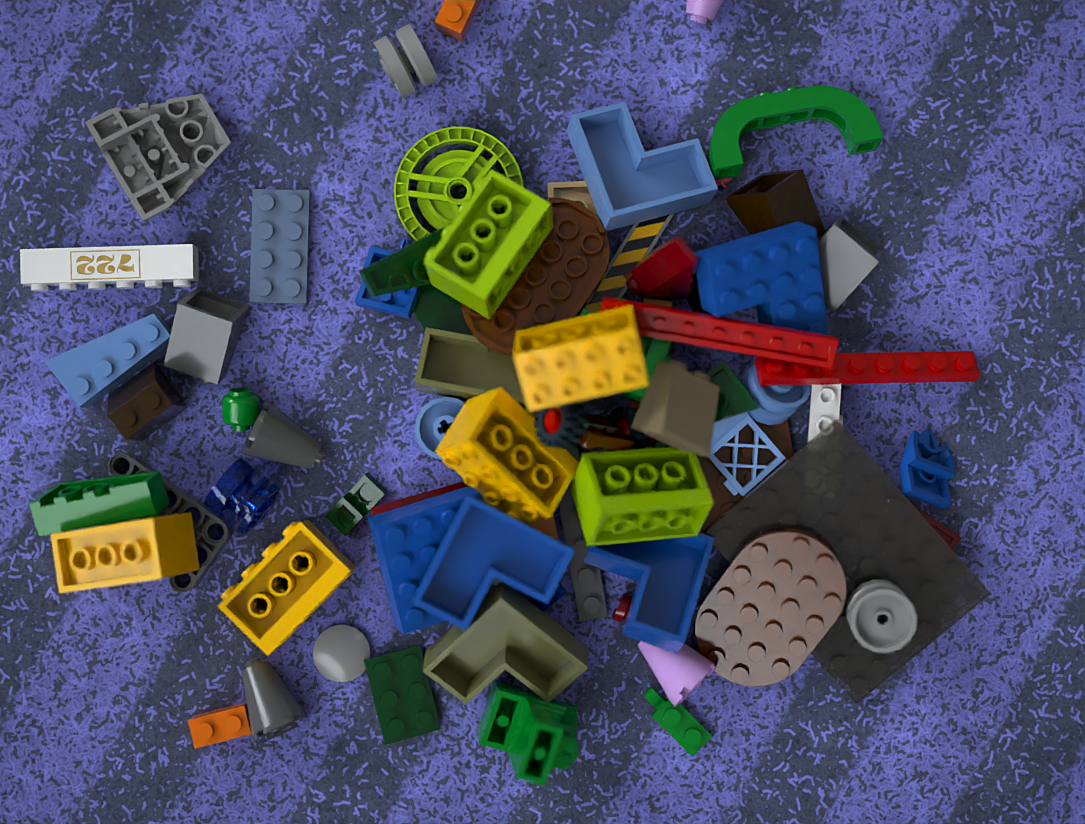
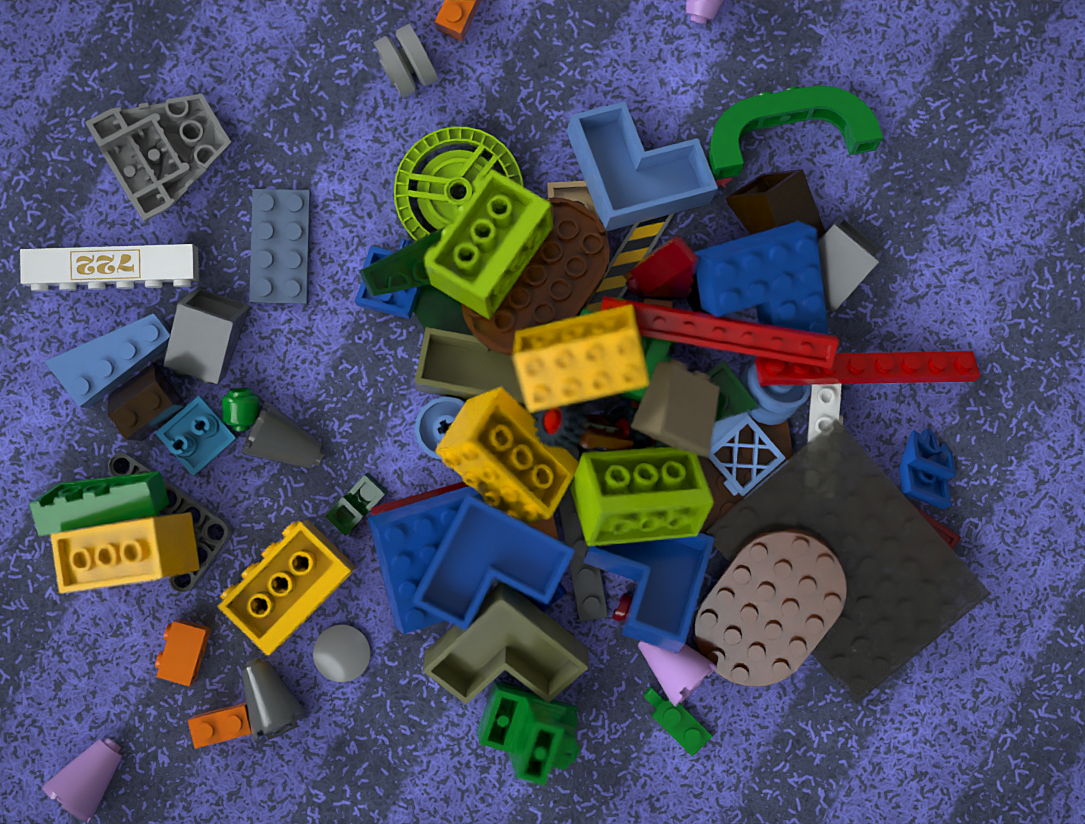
clear blue wheel [203,458,281,536] -> none
dark green plate [363,645,441,745] -> none
light grey wheel [846,579,917,653] -> none
none -> lavender cone [42,738,122,822]
none -> dark azure plate [155,395,238,476]
none -> orange brick [155,618,211,686]

